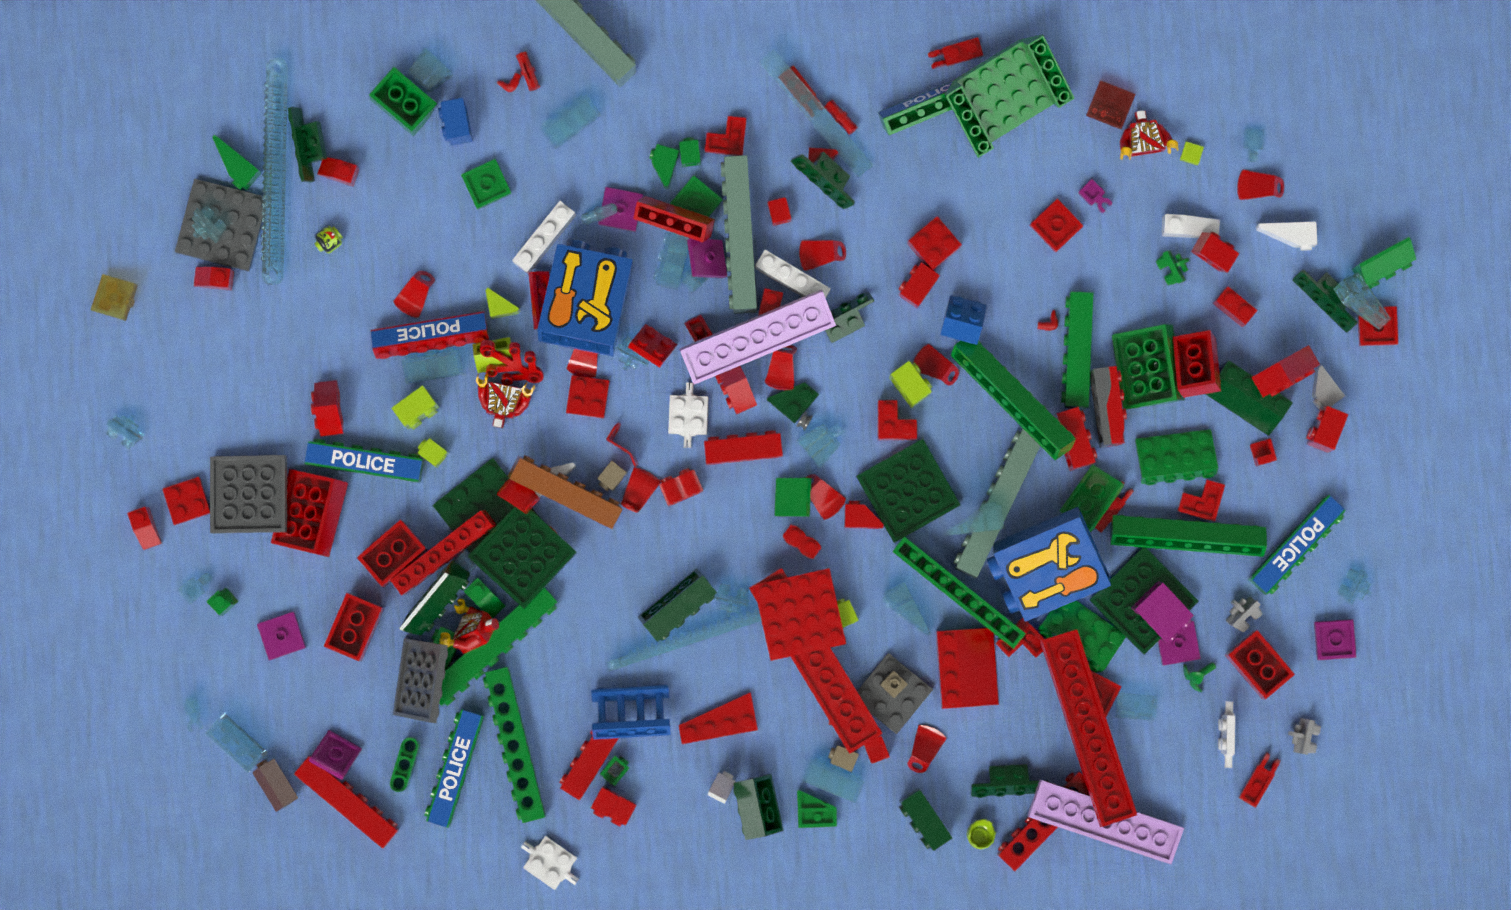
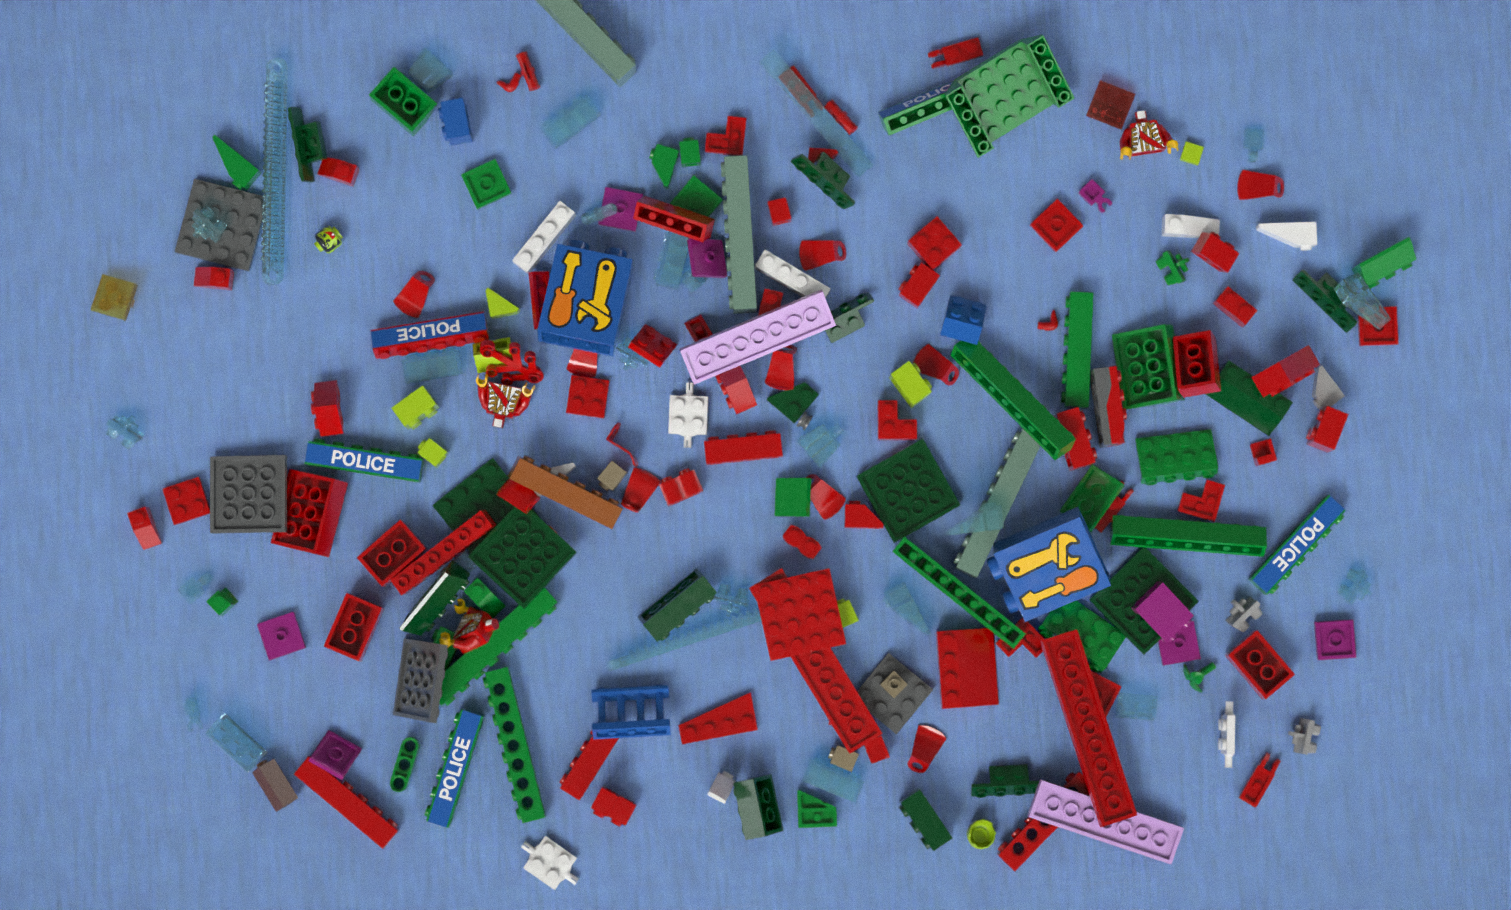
green window [600,756,630,787] -> none

